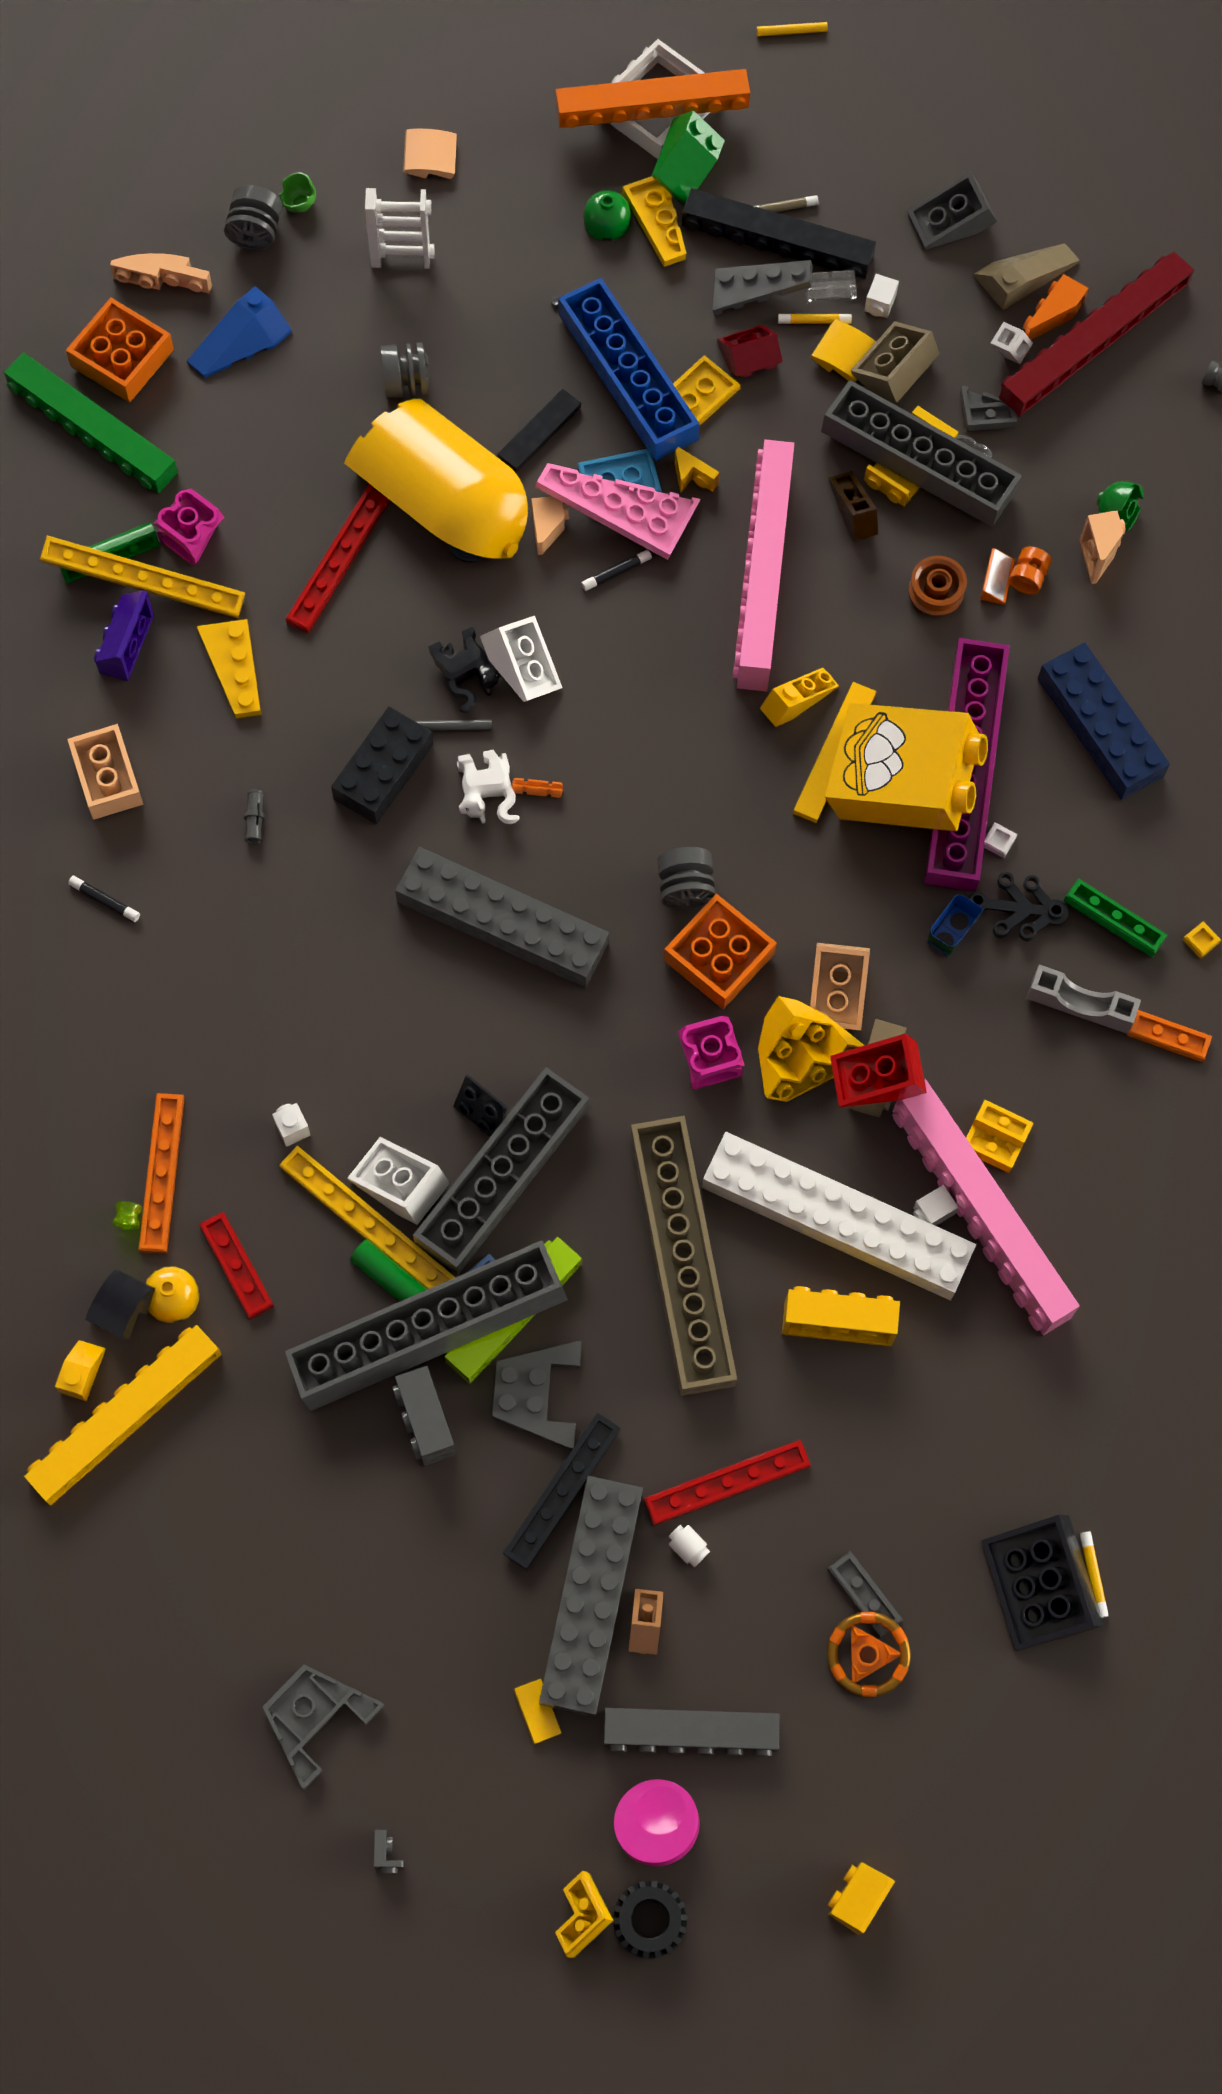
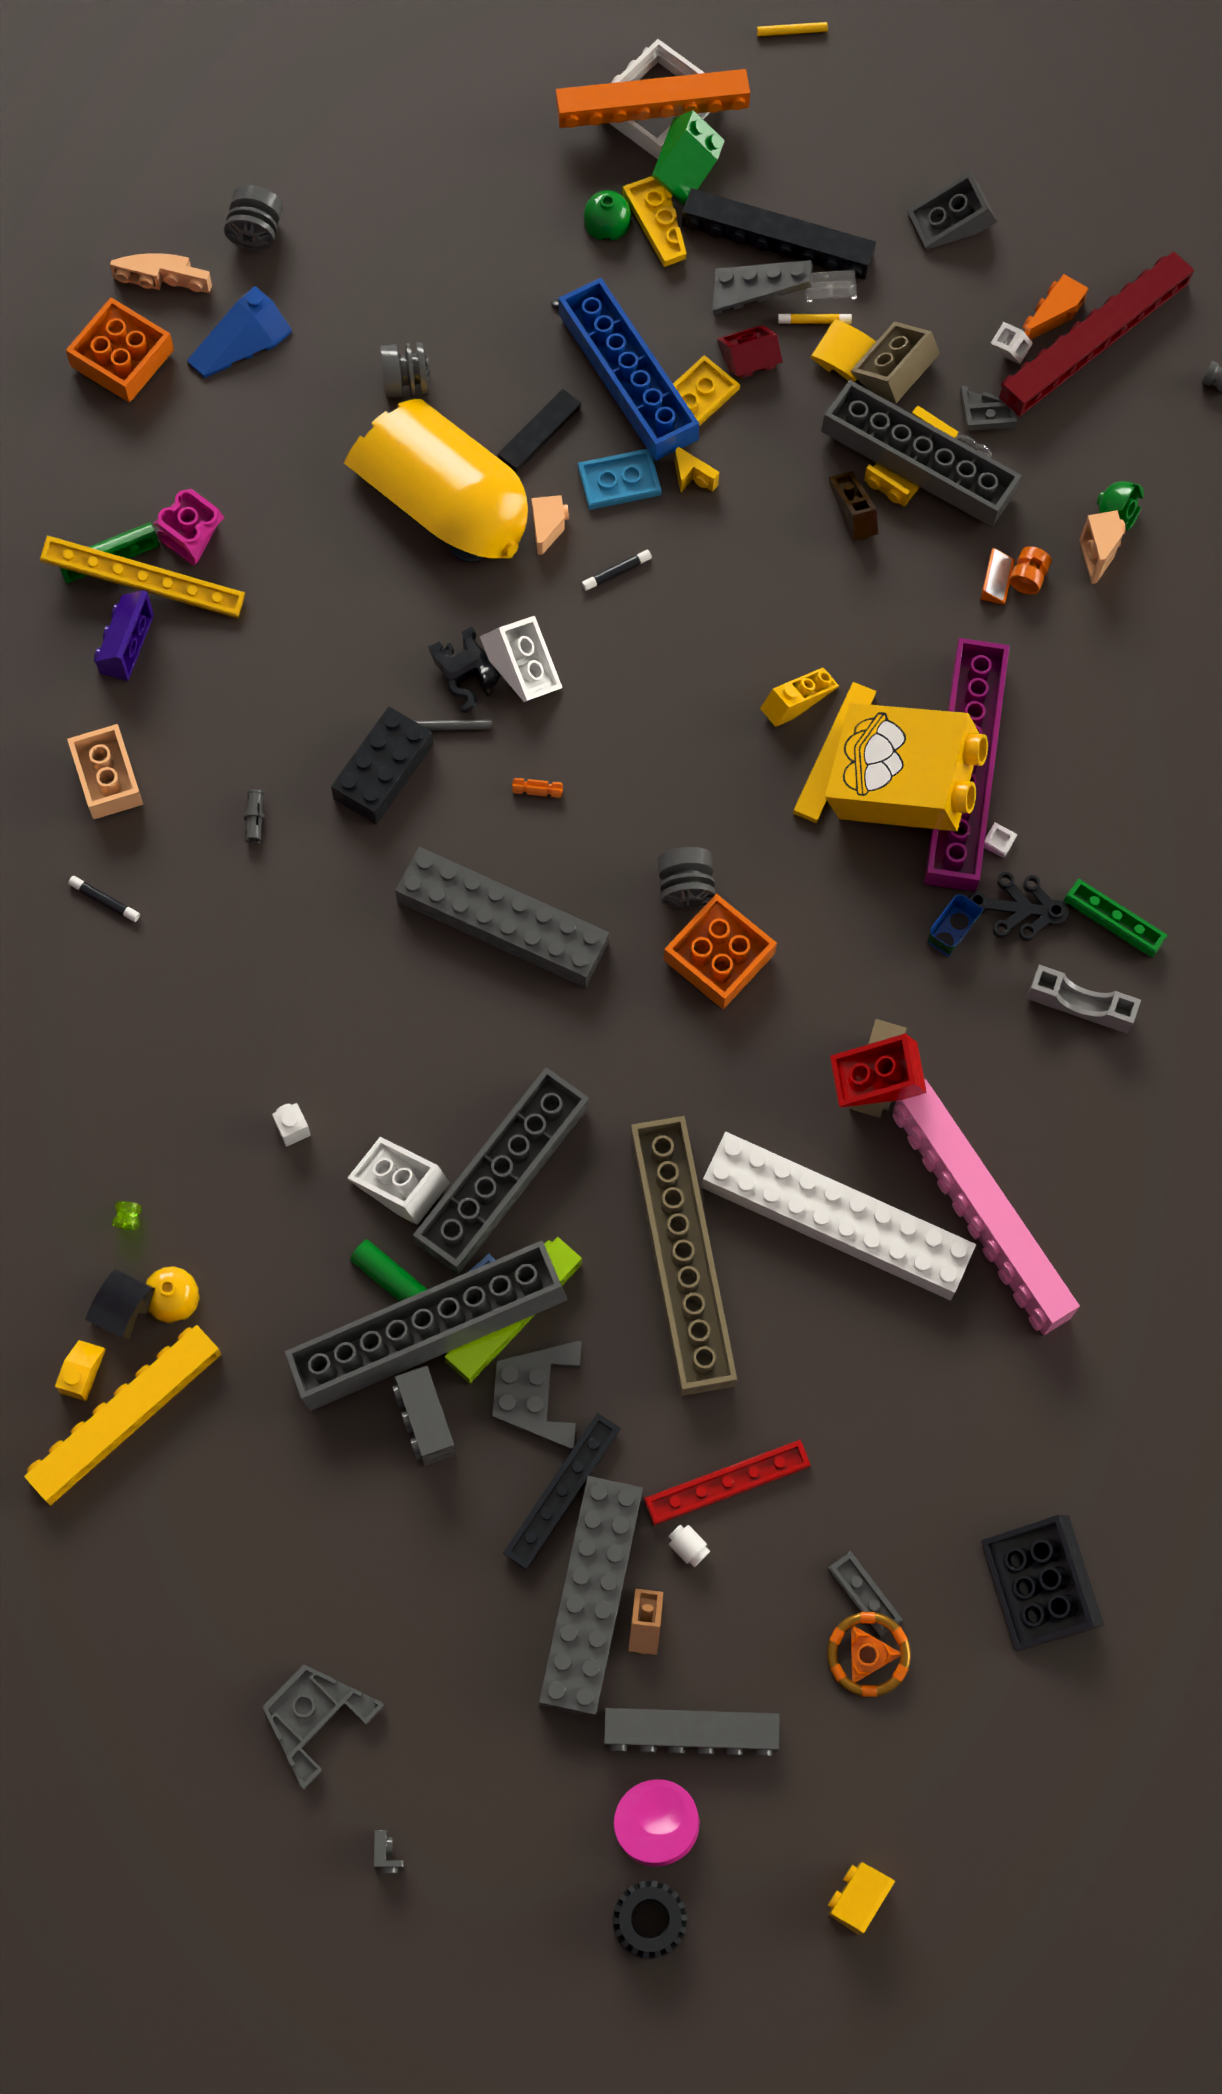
green brick [4,352,178,494] -> none
orange tile [138,1093,185,1254] -> none
yellow wing [197,619,261,719] -> none
red tile [199,1212,274,1319] -> none
bright green hair [279,172,316,213] -> none
yellow tile [279,1146,456,1289] -> none
red tile [286,484,390,633] -> none
white fence [365,188,435,269] -> none
light nougat slope [403,129,457,179] -> none
black hinge [453,1074,508,1137] -> none
white animal [457,750,519,824] -> none
yellow tile [513,1679,561,1745] -> none
bright pink wing [535,463,701,560] -> none
yellow brick [555,1871,613,1958] -> none
dark pink piece [678,1016,745,1089] -> none
bright pink brick [733,439,794,692] -> none
dark tan bar [755,195,819,212] -> none
yellow brick [758,996,865,1102] -> none
yellow brick [782,1286,900,1346] -> none
light nougat slope [810,943,870,1030] -> none
white brick [864,274,899,318] -> none
dark orange wheel [909,556,967,616] -> none
white brick [913,1185,959,1226] -> none
yellow slope [966,1100,1033,1173] -> none
dark tan wedge [974,243,1080,310] -> none
dark blue brick [1037,642,1170,800] -> none
yellow bar [1080,1531,1109,1618] -> none
orange tile [1127,1010,1212,1063] -> none
yellow tile [1183,921,1221,959] -> none

